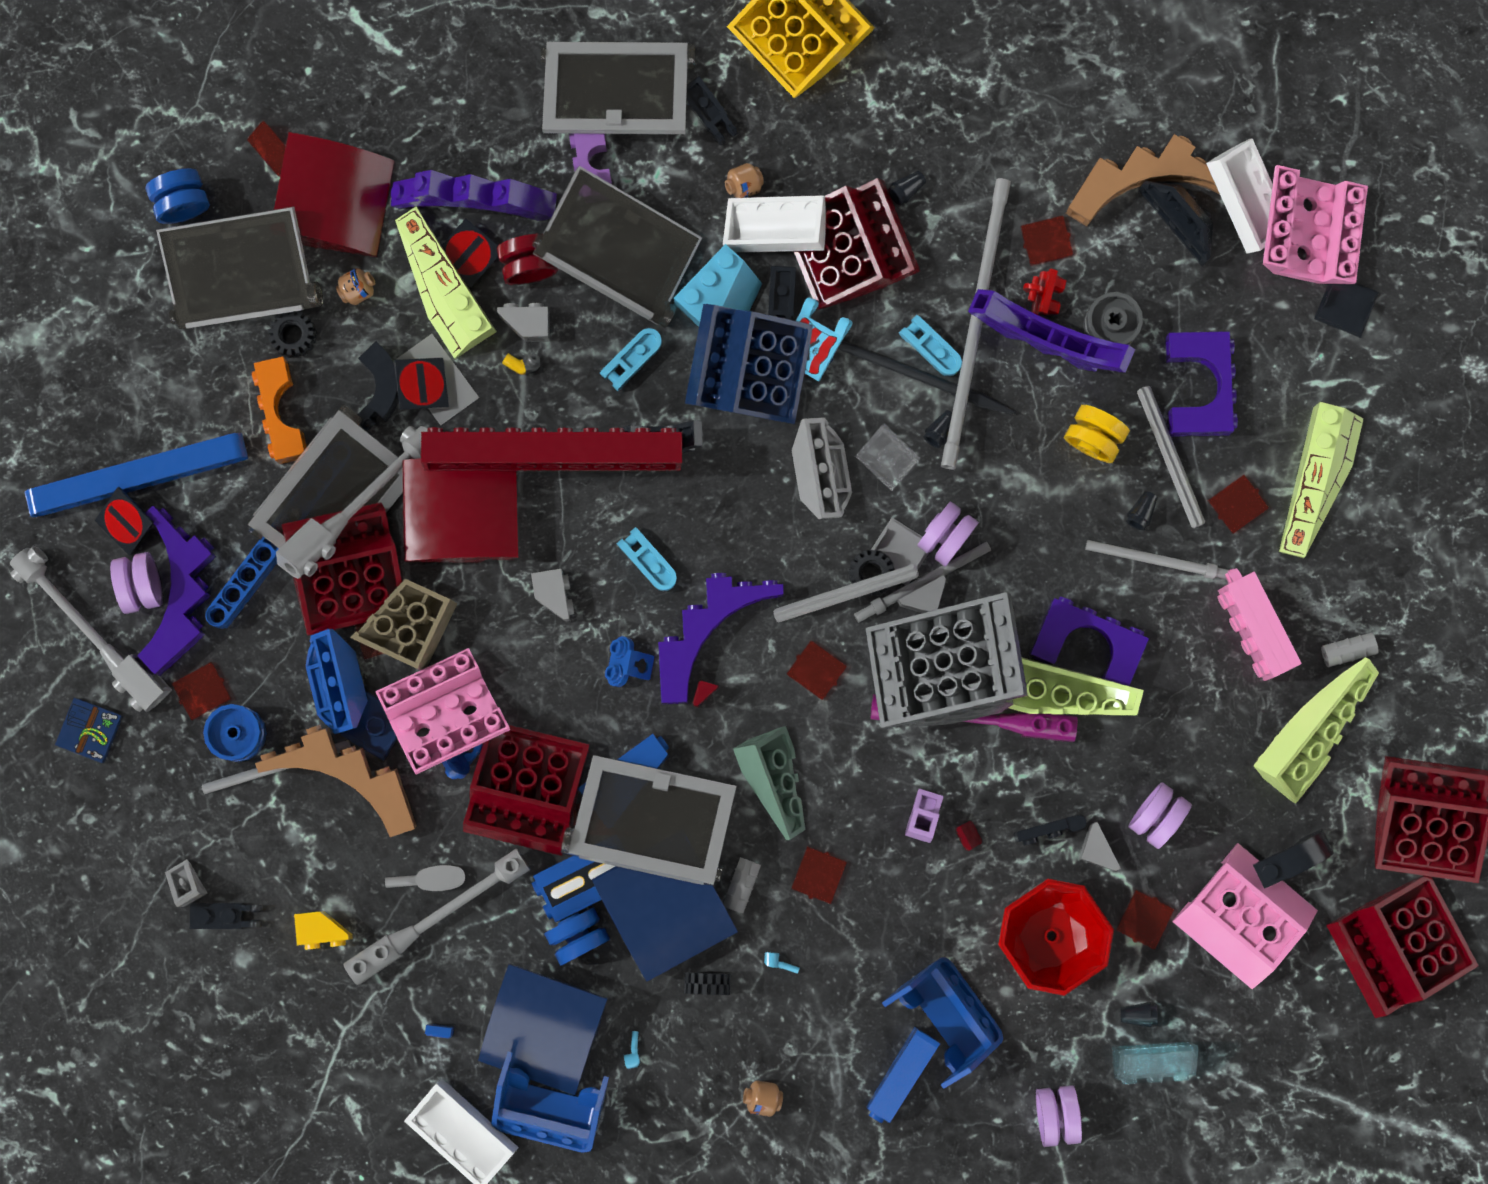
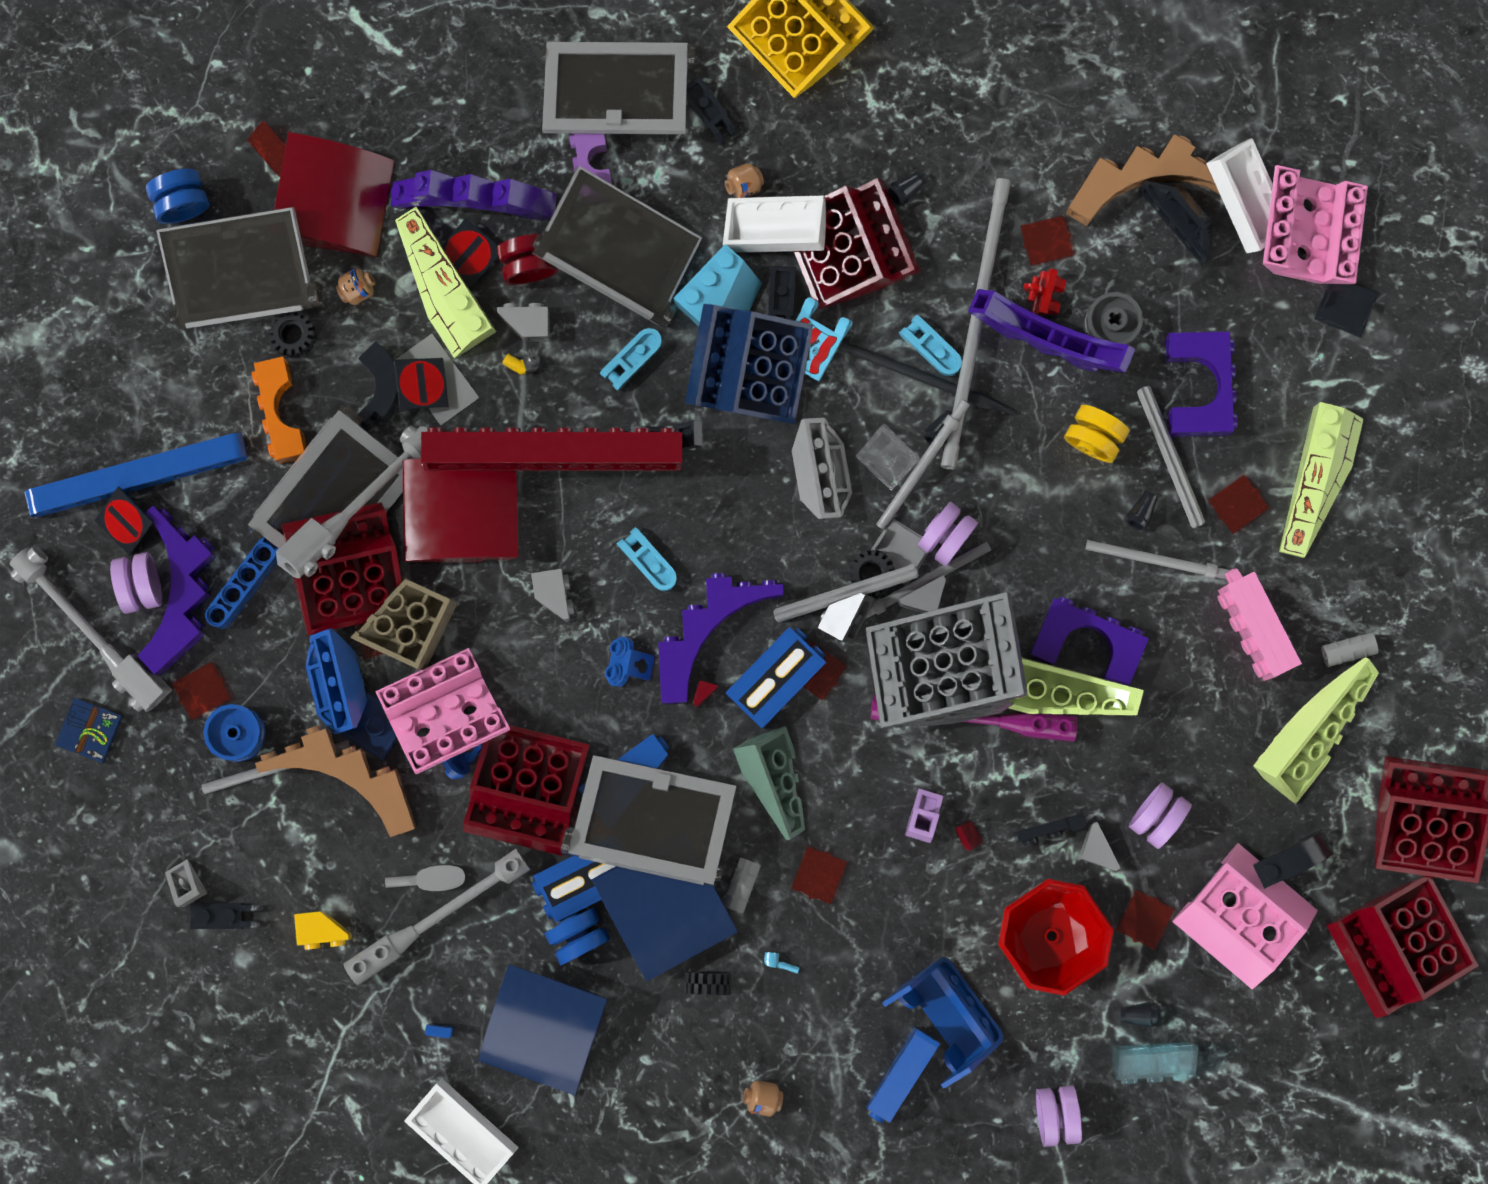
blue windscreen [492,1052,609,1152] -> none
medium azure hand [624,1031,640,1069] -> none
none -> blue panel [726,627,826,729]
none -> slope [818,593,875,644]
none -> light grey bar [876,399,970,530]

